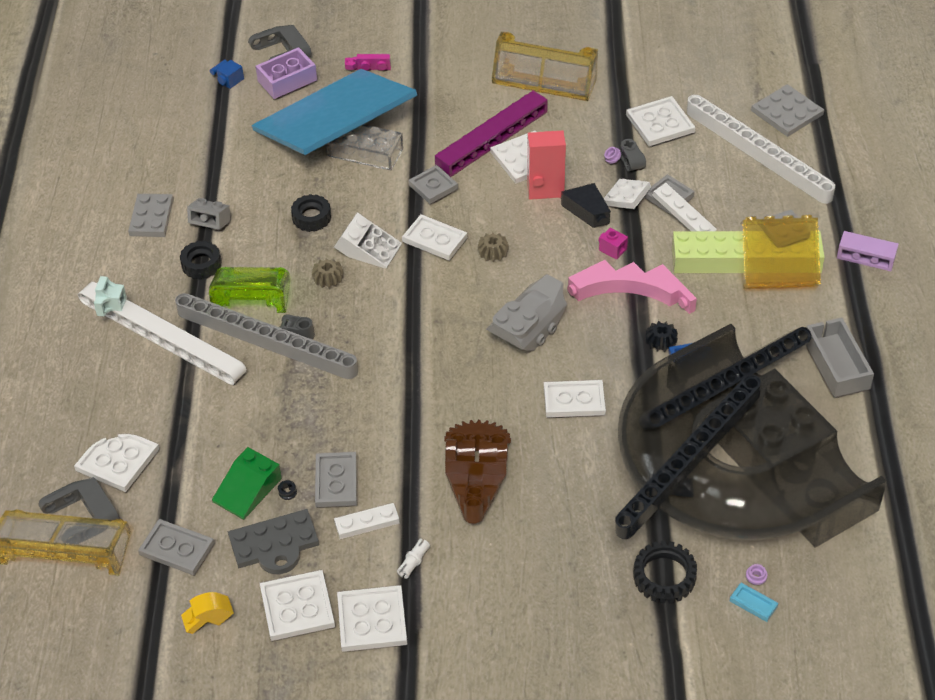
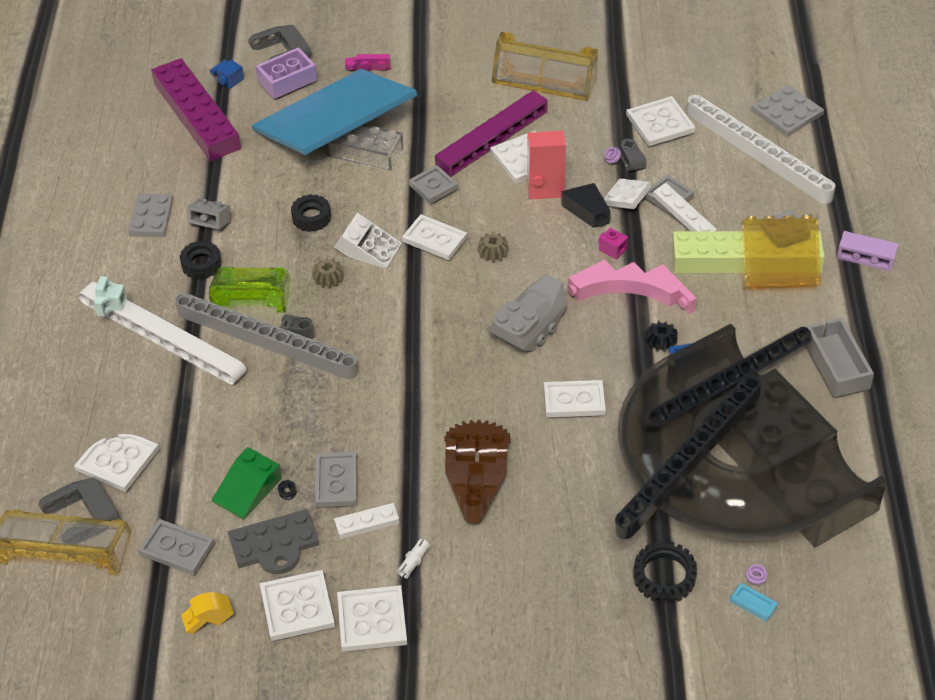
none -> magenta brick [151,58,241,161]

